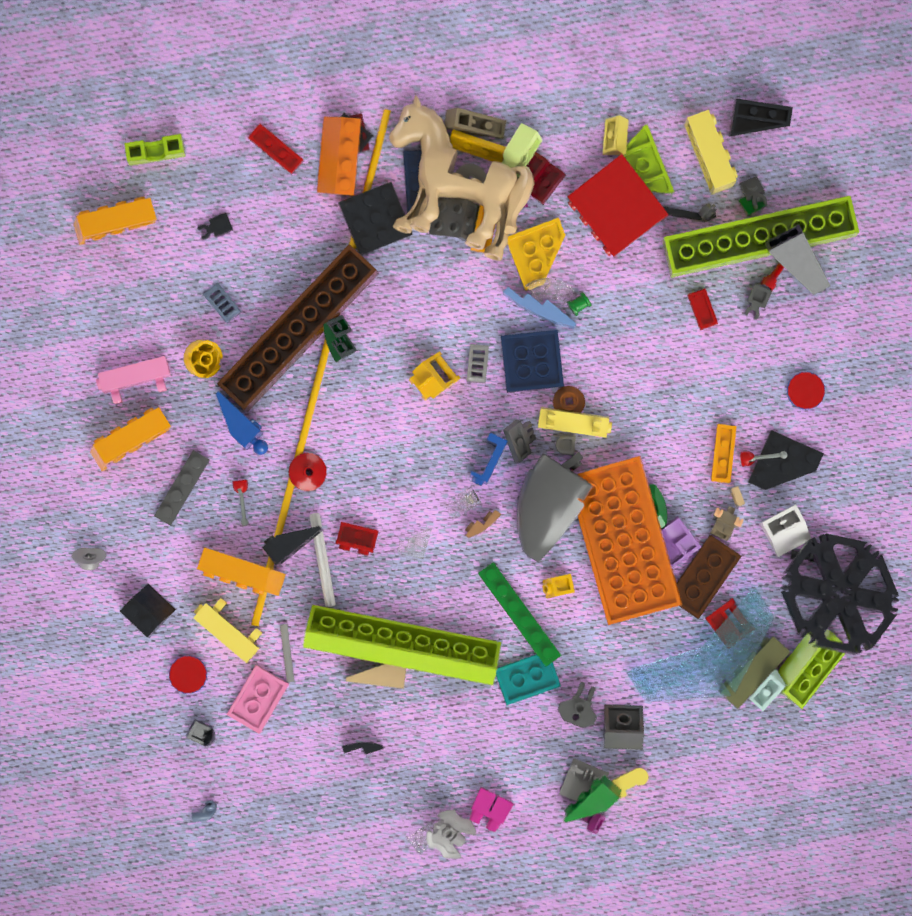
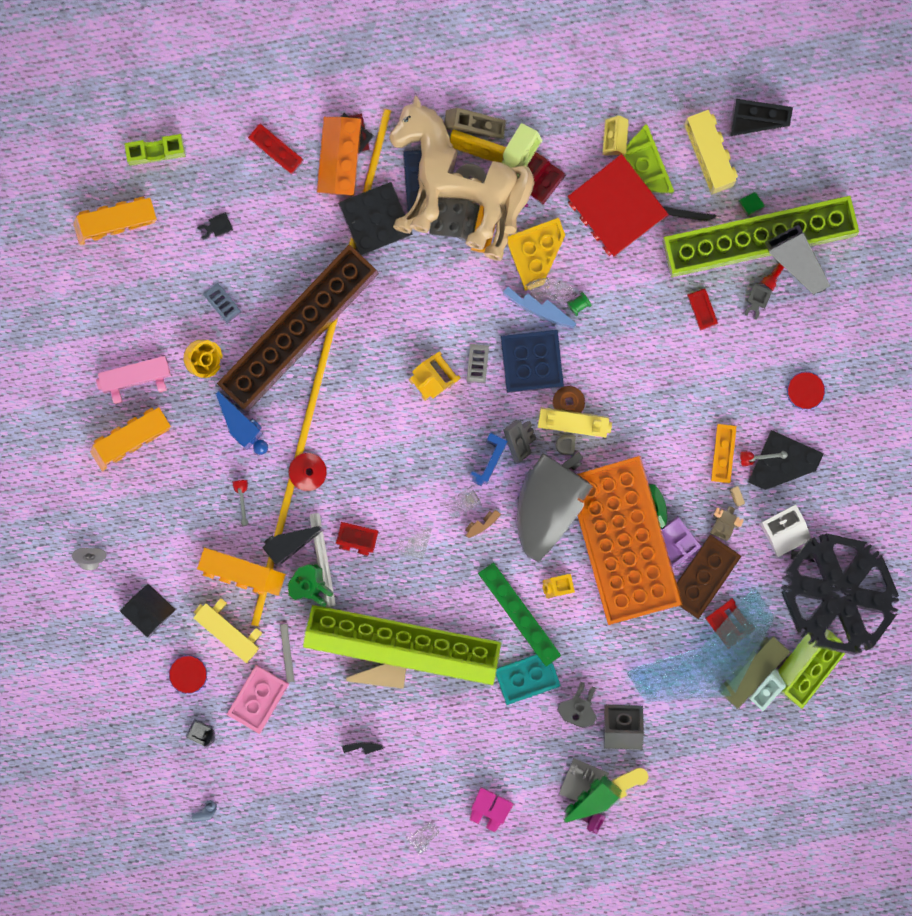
dark grey plate [154,450,210,526] -> none
dark green slope [323,315,357,362] -> none
light grey piece [426,810,476,859] -> none
dark grey plate [699,203,716,223] -> none
dark grey plate [739,176,767,210] -> none
none -> green hinge [288,564,334,607]

